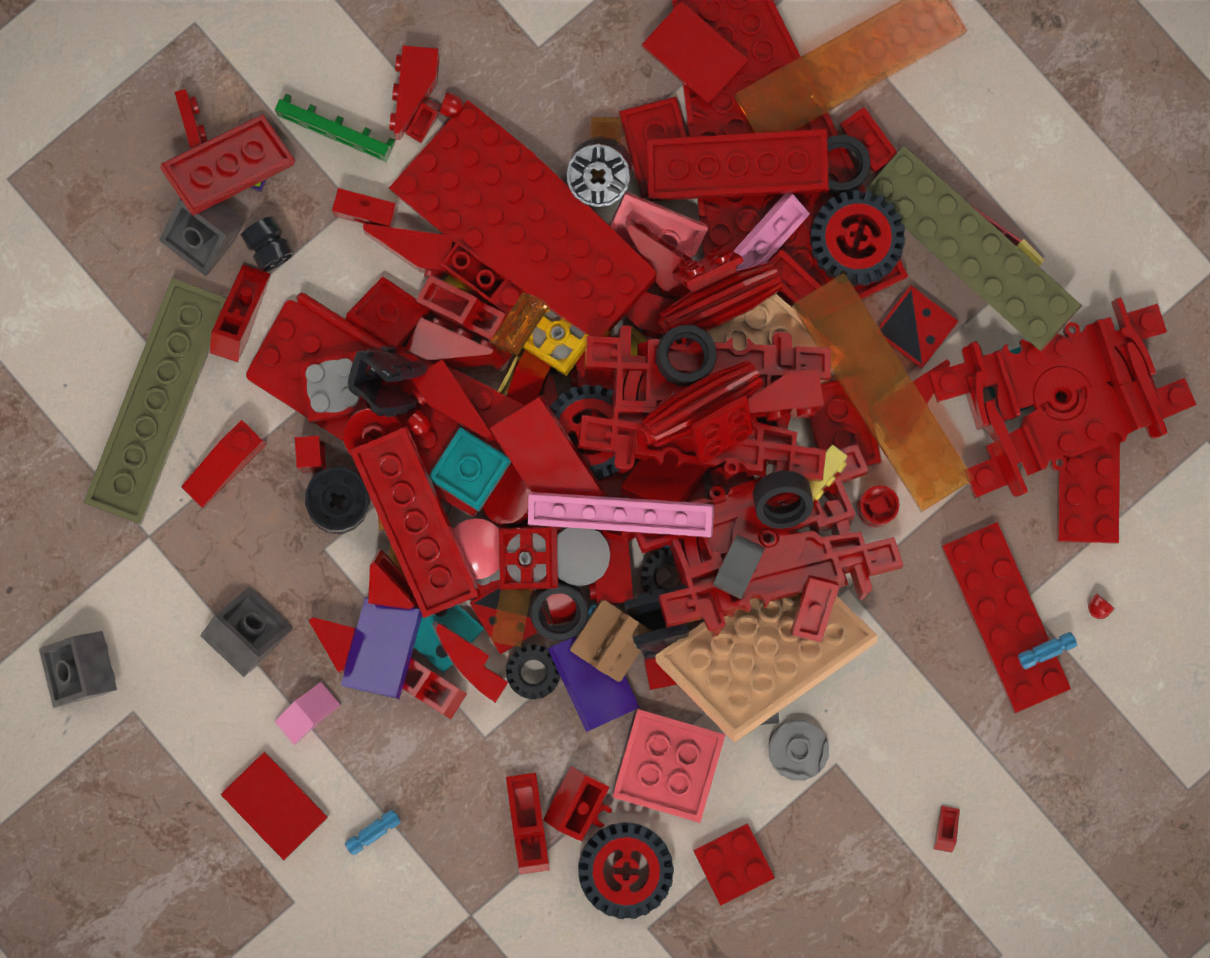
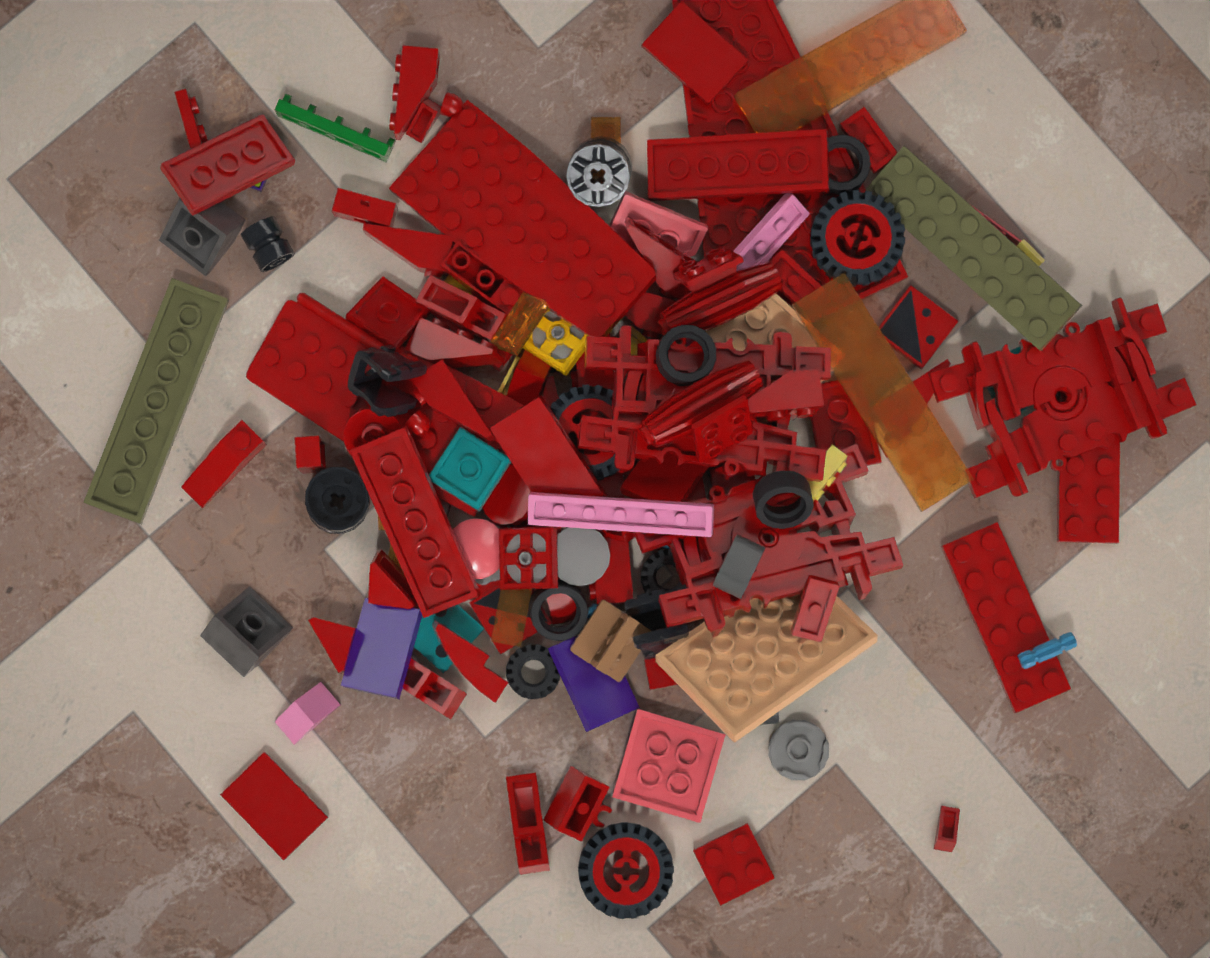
flat silver slope [39,631,117,708] -> none
red slope [210,265,271,362] -> none
light grey piece [299,351,369,423] -> none
dark azure axle [345,810,401,855] -> none
red tile [619,97,687,198] -> none
red wheel [856,485,900,528] -> none
red hinge [1088,593,1115,619] -> none

